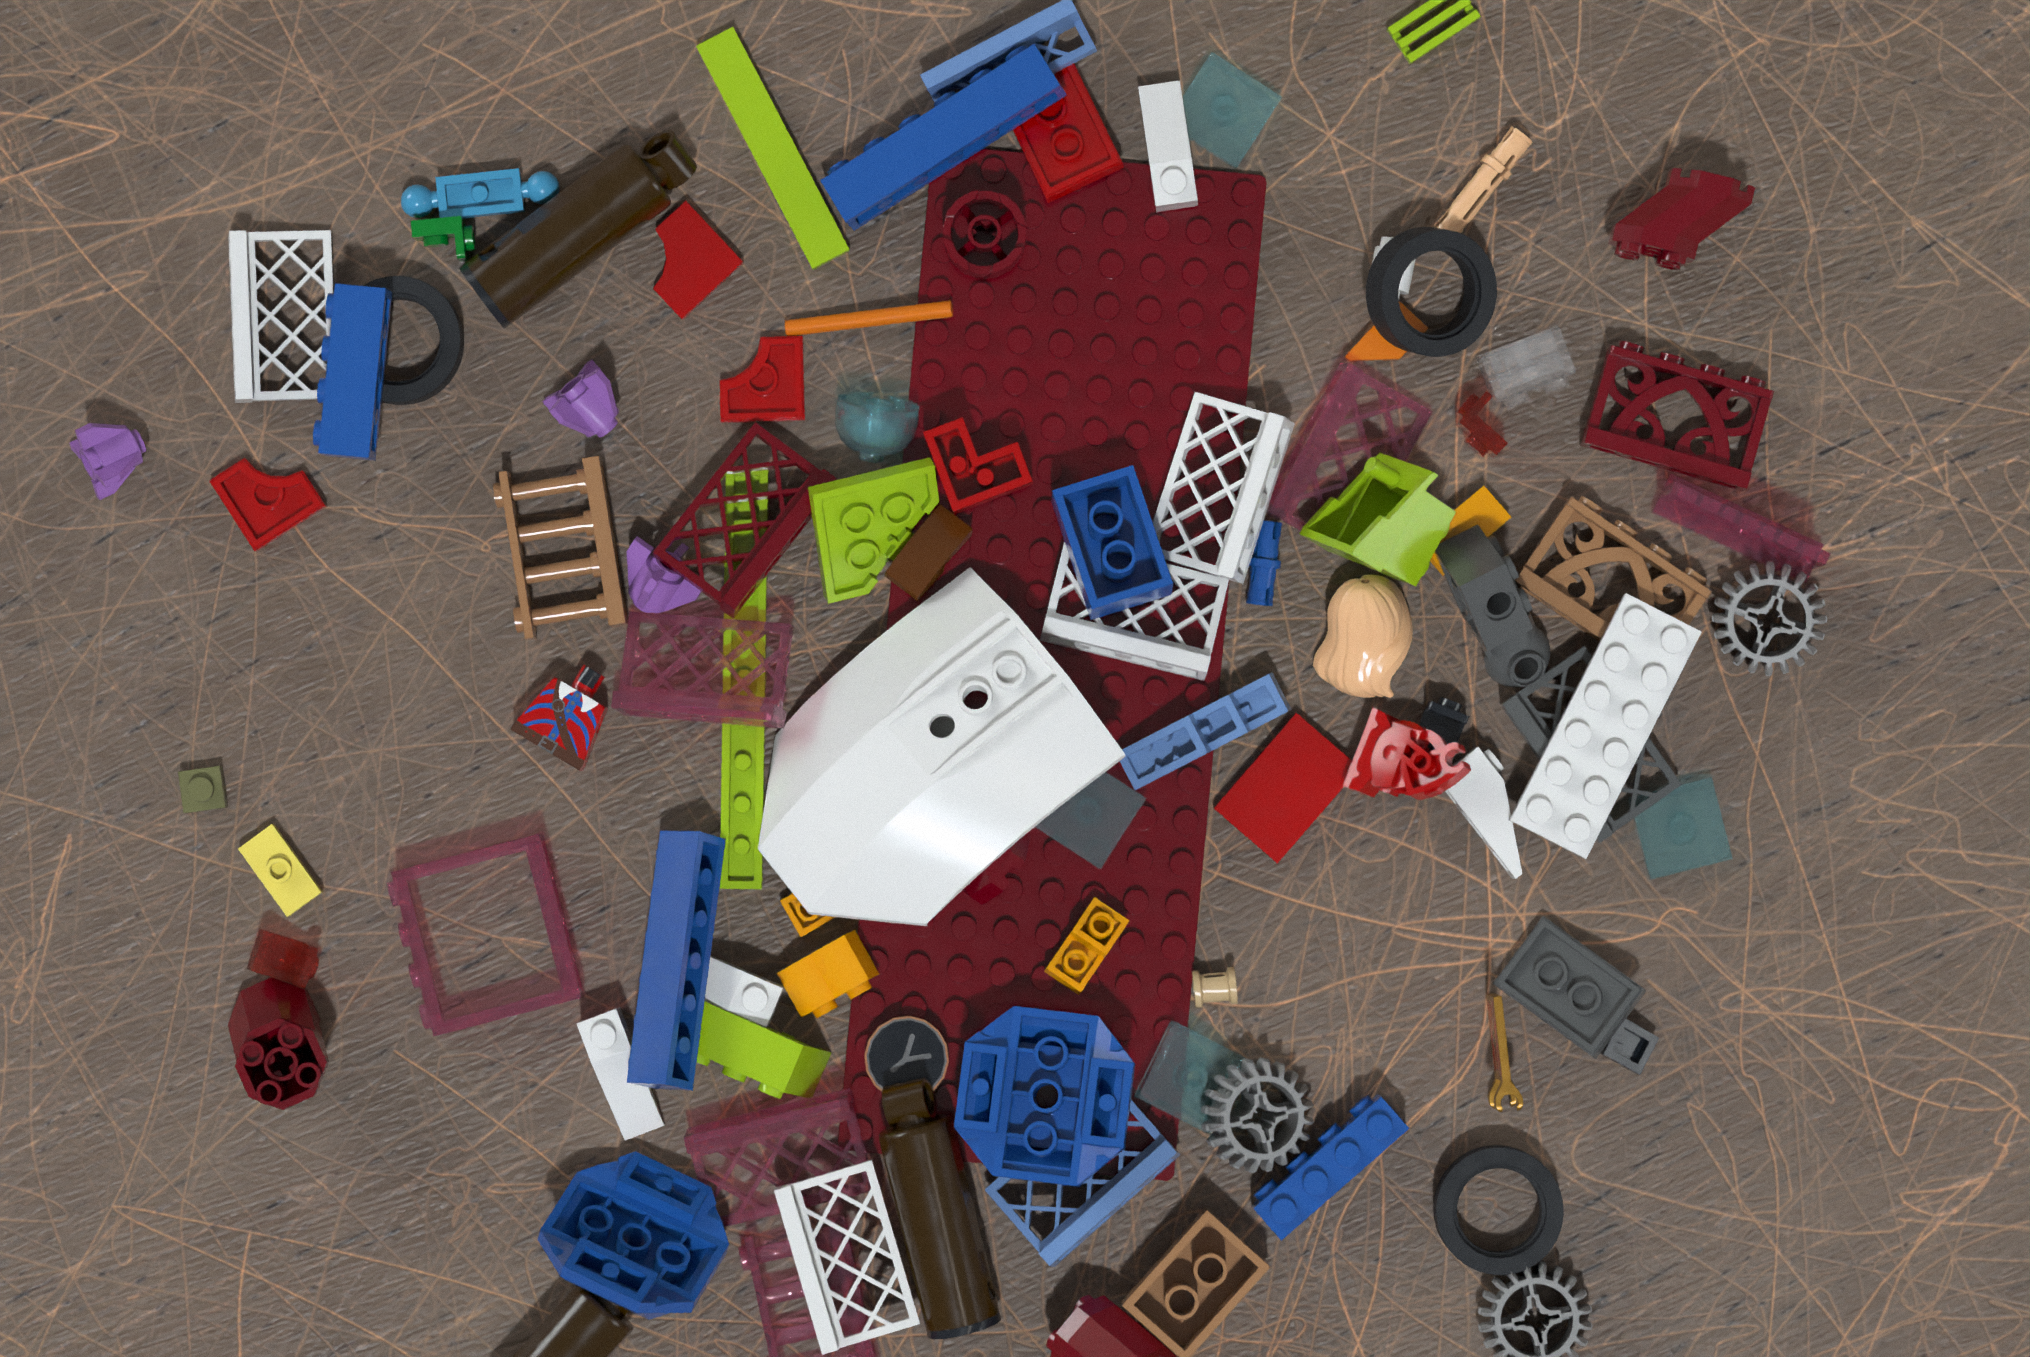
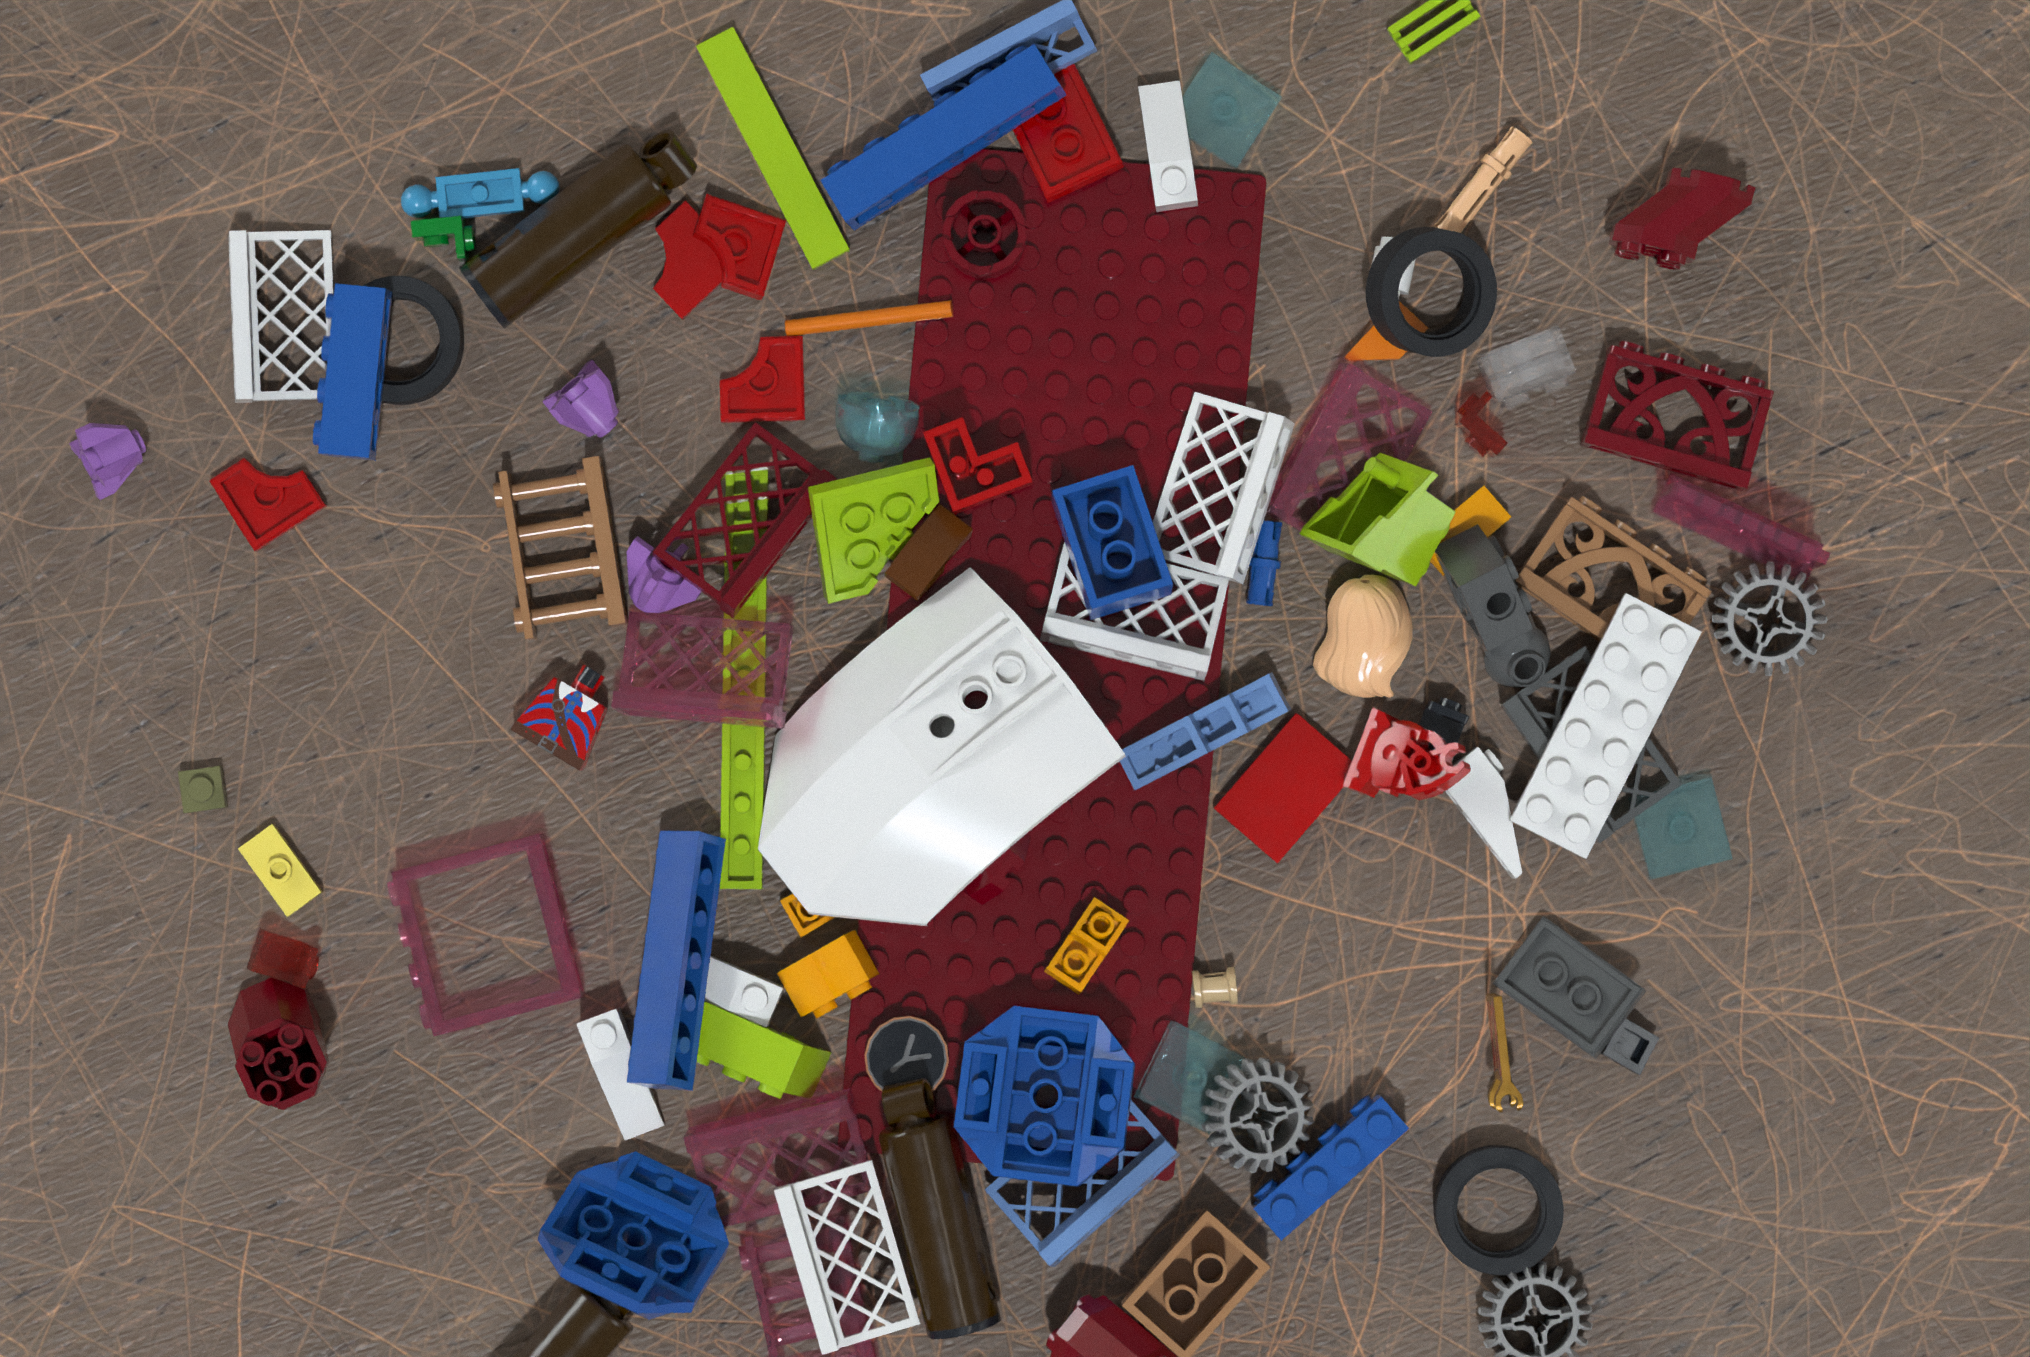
clear light blue plate [1035,772,1146,869] -> none
none -> red tile [693,194,787,301]

